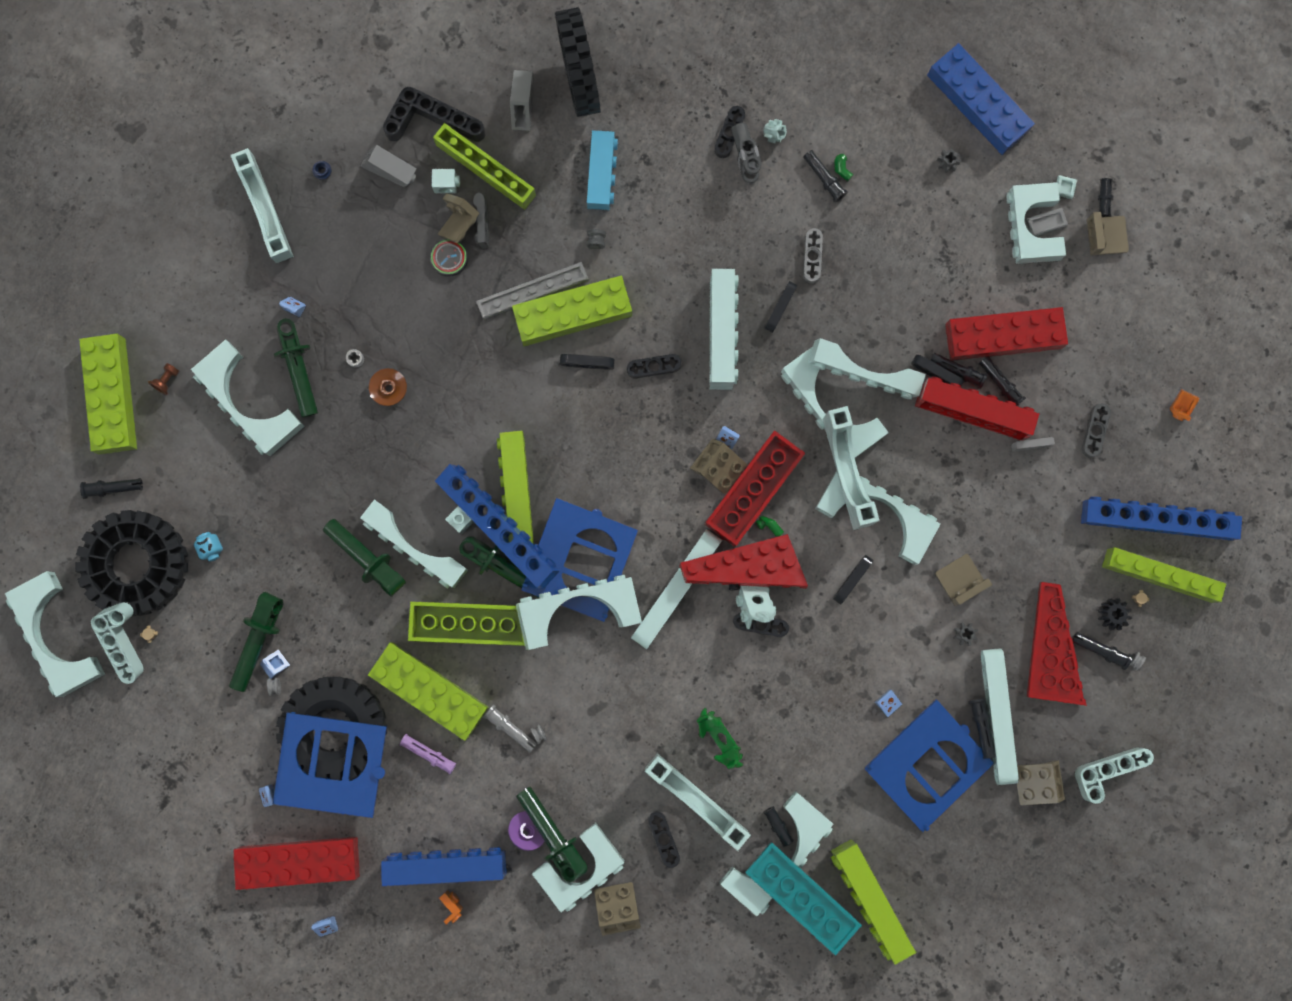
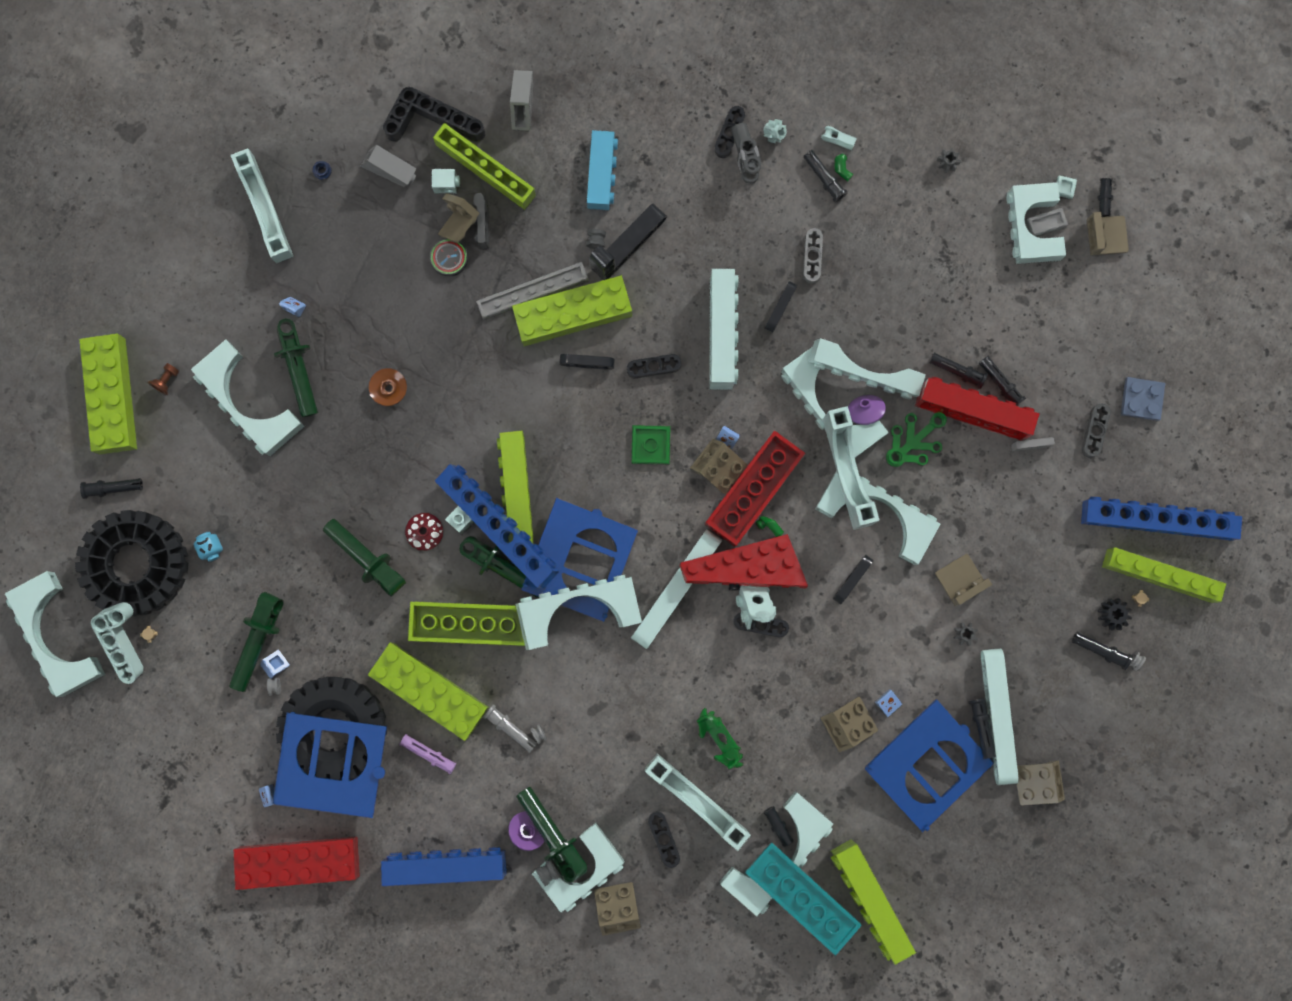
light blue slope [311,916,338,937] -> none
light grey bush [346,349,364,368] -> none
light aqua arch [360,500,468,589] -> none
orange bracket [439,890,463,924] -> none
black tyre [555,7,601,118] -> none
black beam [911,355,964,386] -> none
blue brick [927,43,1035,155] -> none
red brick [945,307,1068,361] -> none
red wing [1027,582,1087,706] -> none
light aqua beam [1075,747,1154,804] -> none
orange bracket [1170,389,1200,421] -> none
none -> dark red dish [405,513,443,551]
none -> dark grey wheel [536,860,560,886]
none -> black beam [589,203,667,280]
none -> green tile [631,425,670,465]
none -> light aqua bar [821,126,857,151]
none -> dark tan bracket [821,697,878,752]
none -> medium lavender dish [848,395,886,425]
none -> green plant [886,412,947,467]
none -> sand blue plate [1121,377,1165,421]

